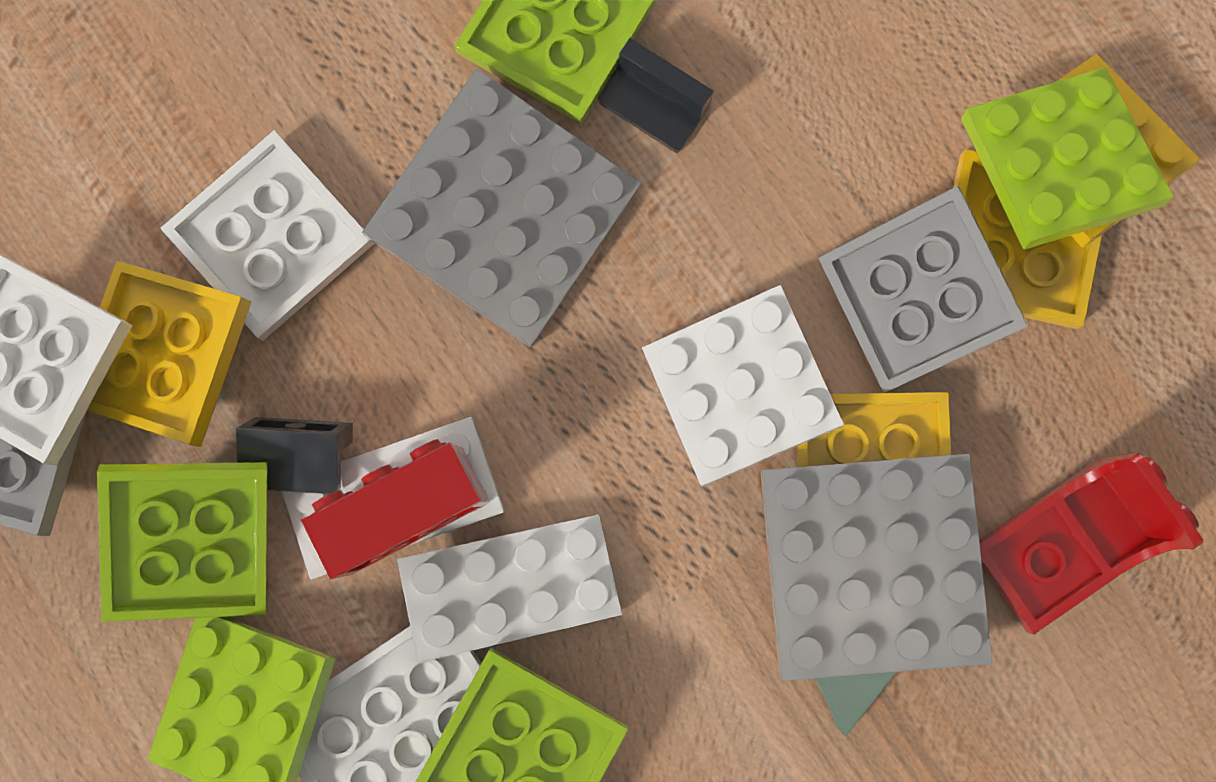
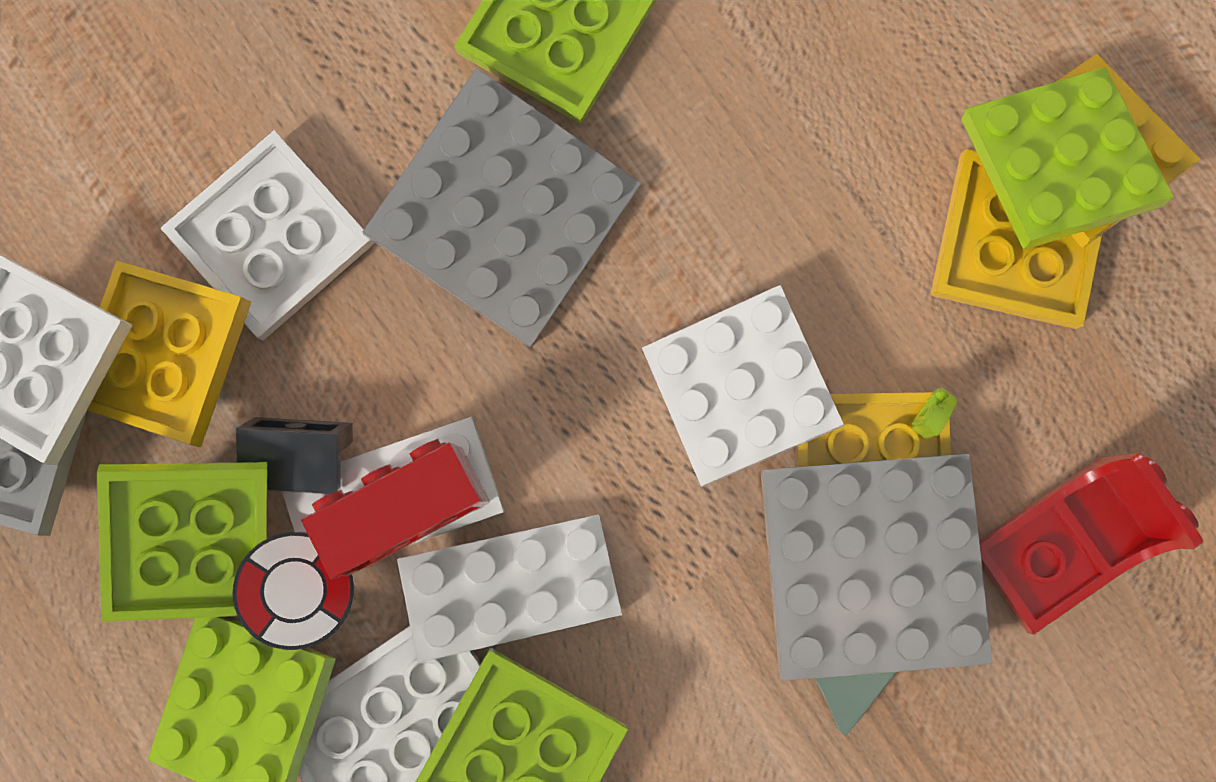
black panel [599,38,714,153] -> none
light grey plate [819,186,1029,393] -> none
none -> sticker [232,532,354,650]
none -> lime tile [911,387,957,439]

